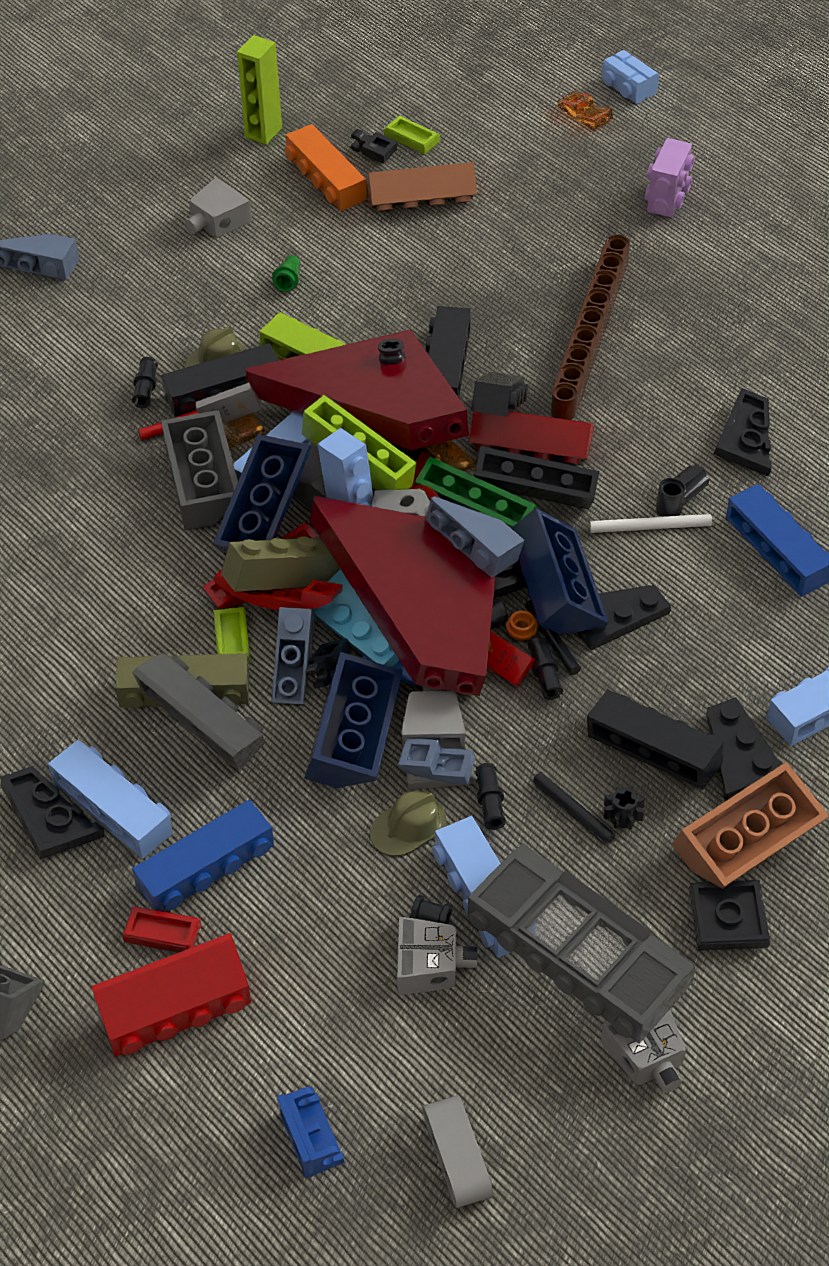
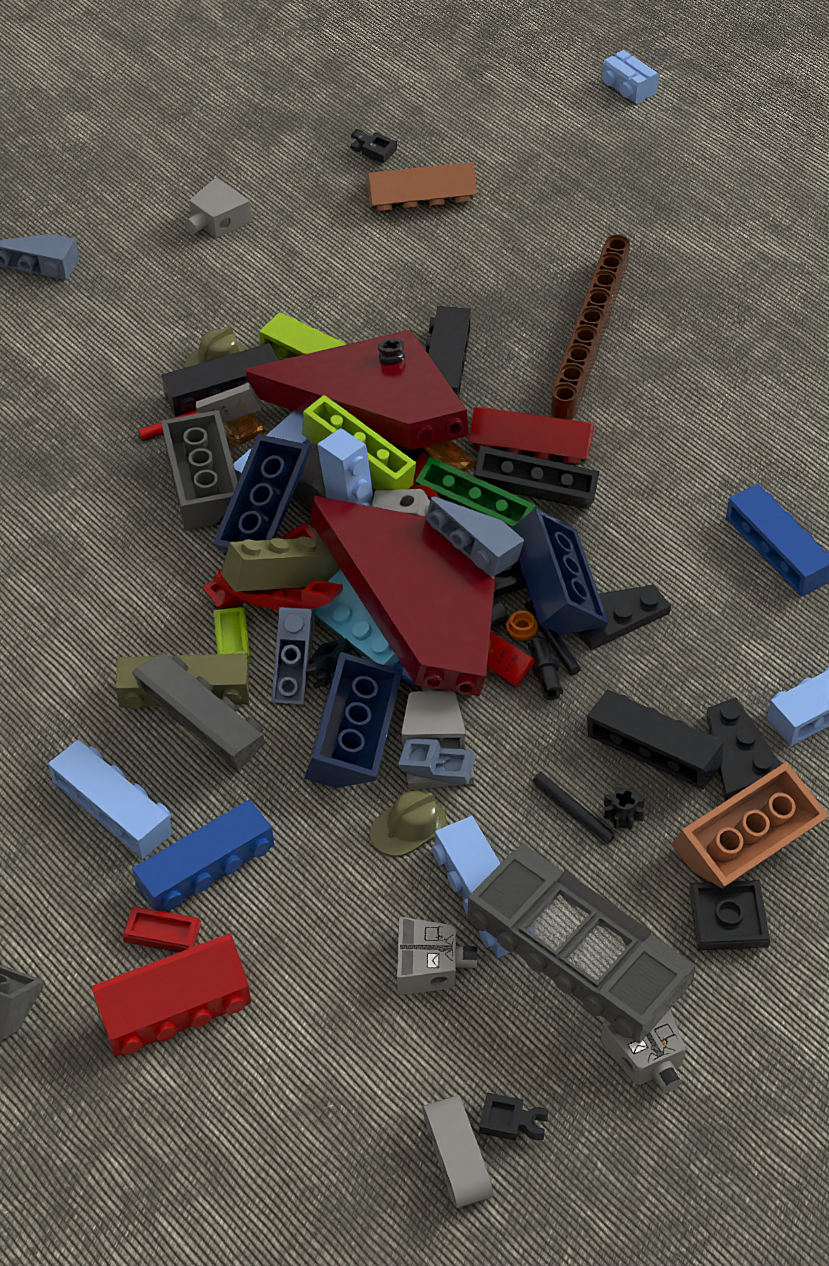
black wing [1,766,104,860] -> none
black pin [132,357,158,408] -> none
lime brick [237,35,282,145] -> none
green cone [272,255,301,292] -> none
blue hinge [277,1087,345,1178] -> none
orange brick [284,124,367,211] -> none
lime tile [384,116,440,155] -> none
black bush [409,895,453,924] -> none
black brick [471,372,528,416] -> none
black pin [475,763,506,830] -> none
clear orange slope [557,90,613,129] -> none
white bar [590,514,712,533] -> none
lavender brick [644,138,695,218] -> none
black piece [656,464,709,517] -> none
black wing [713,388,772,476] -> none
none -> black plate [479,1093,548,1141]

